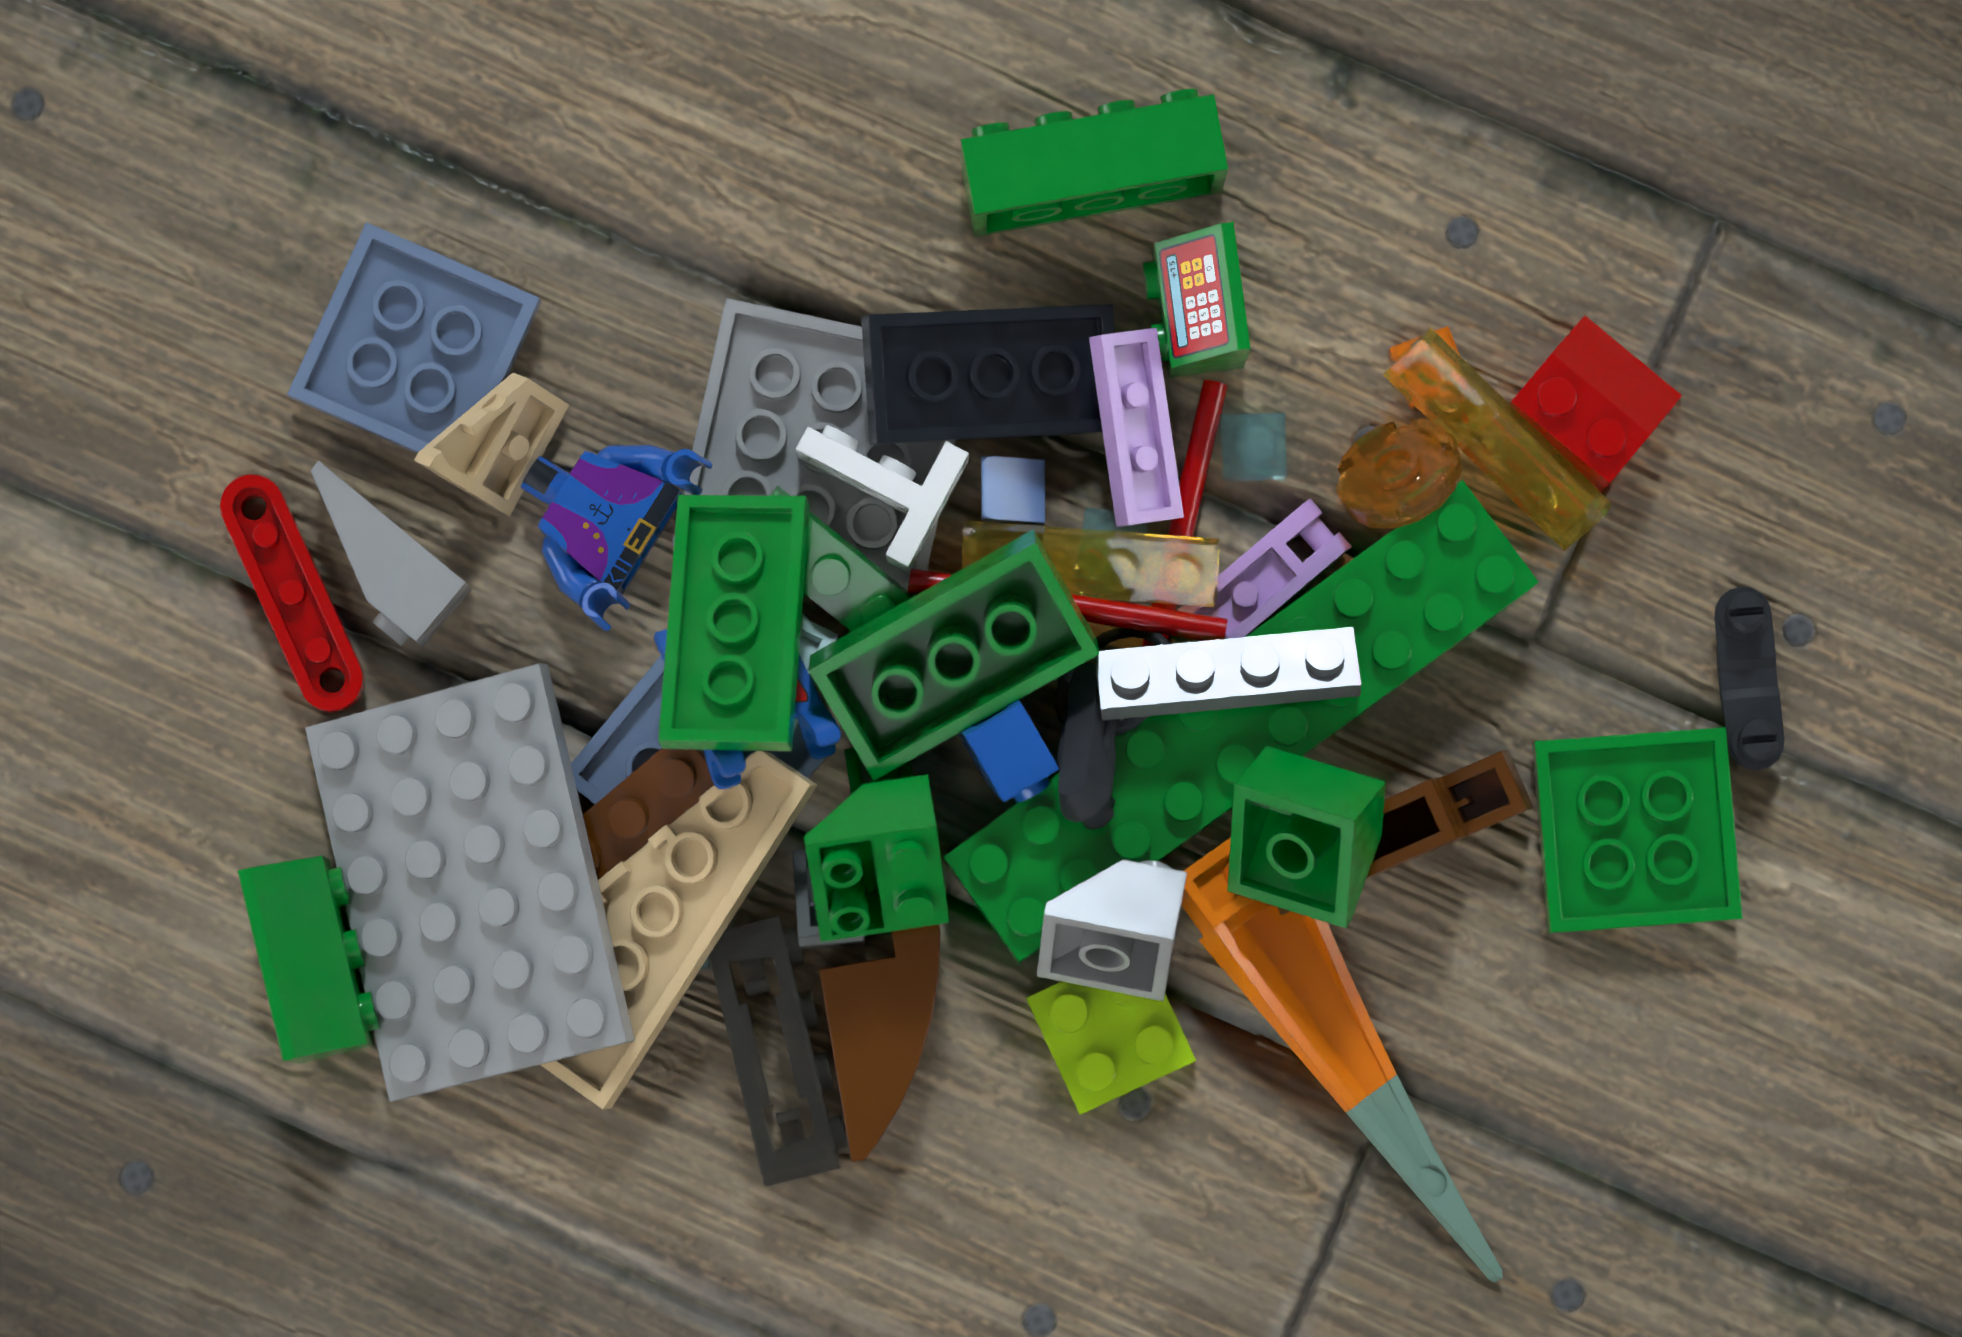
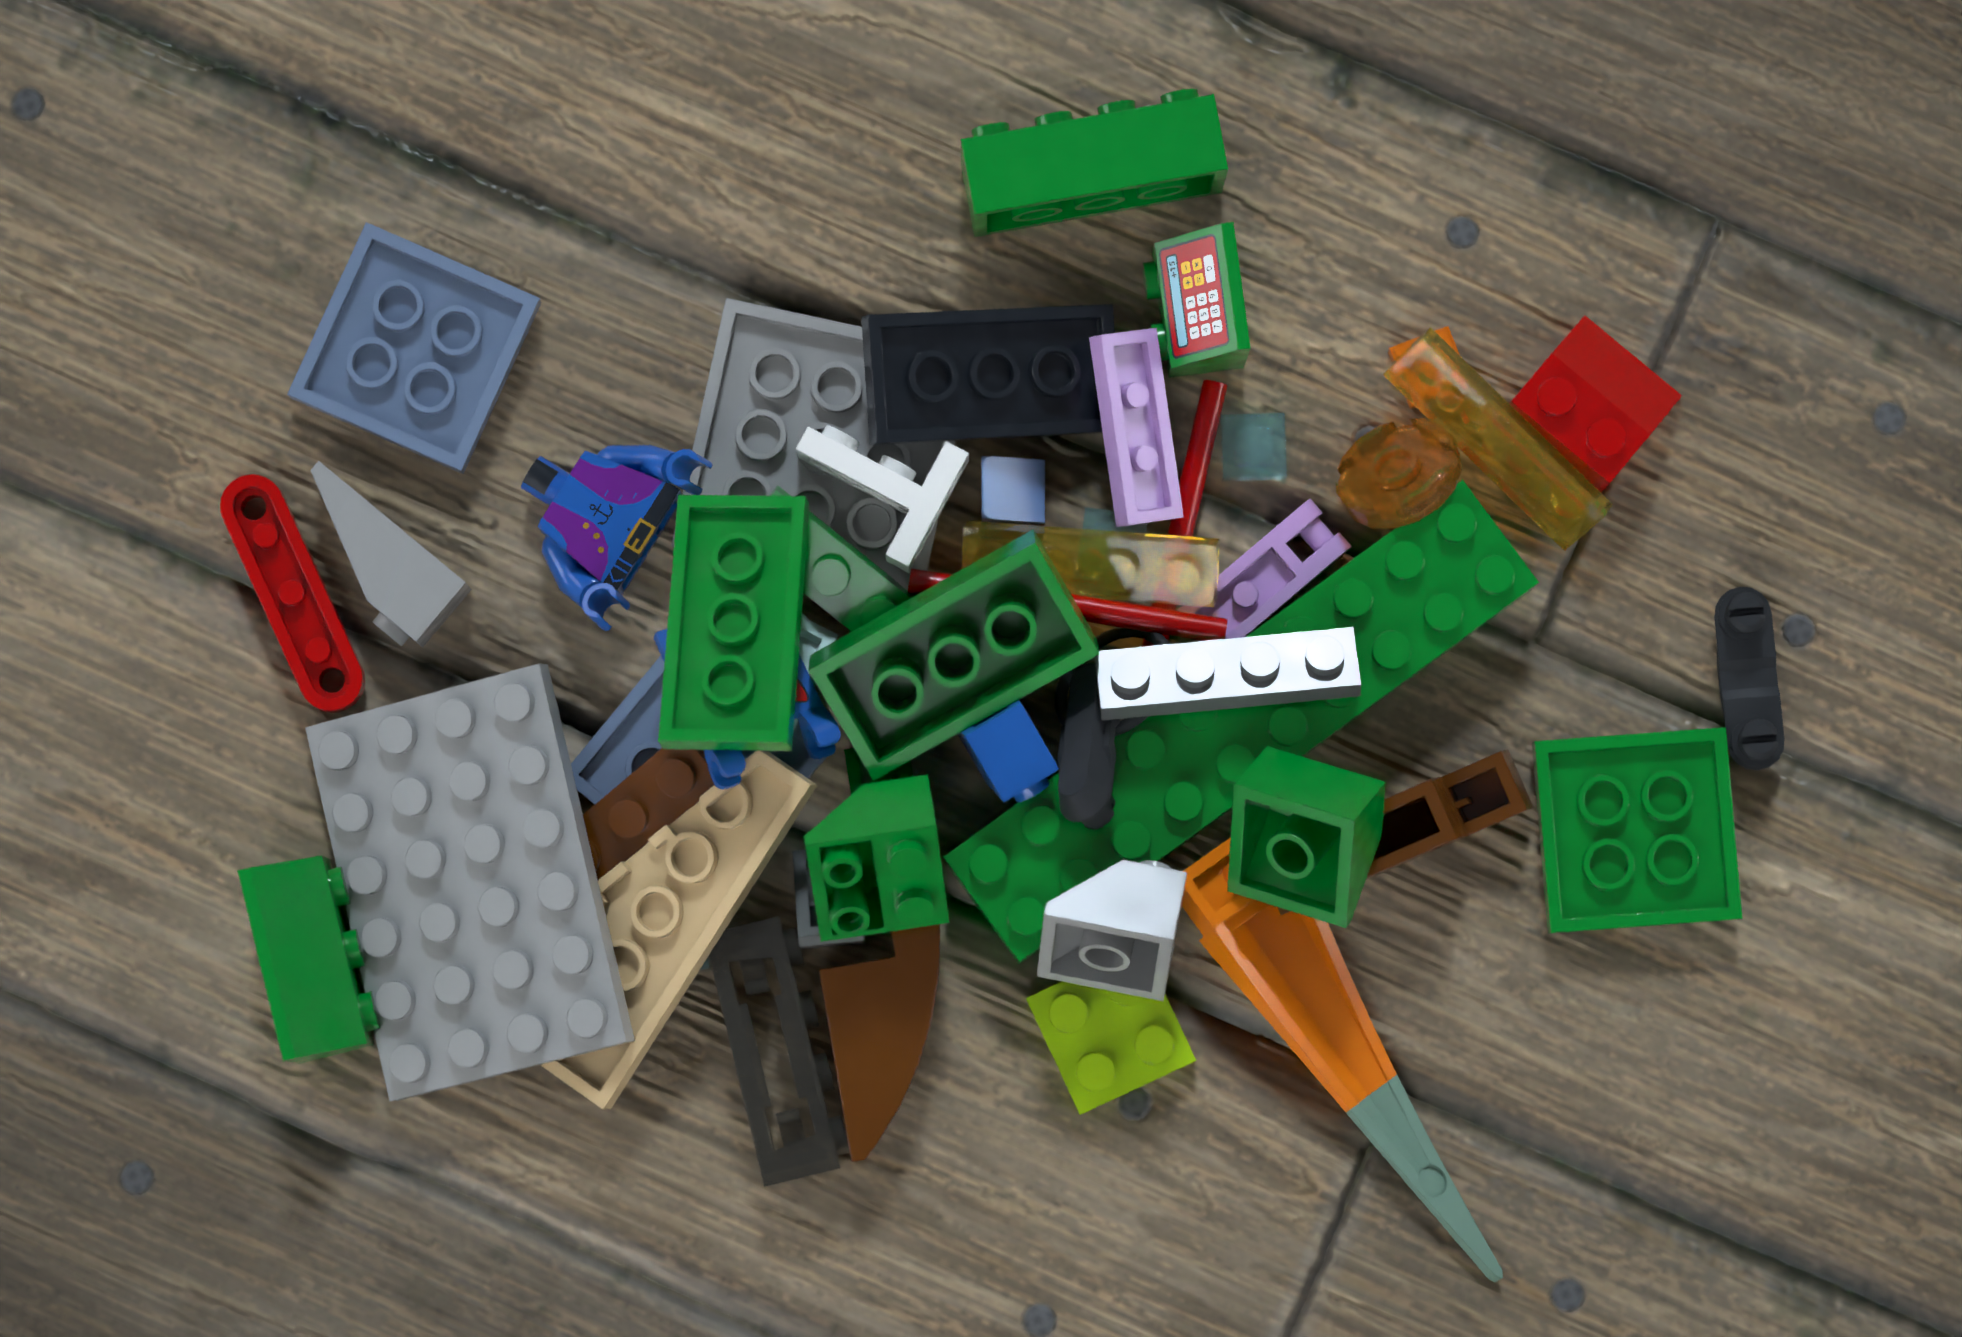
tan wing [414,373,569,516] -> none

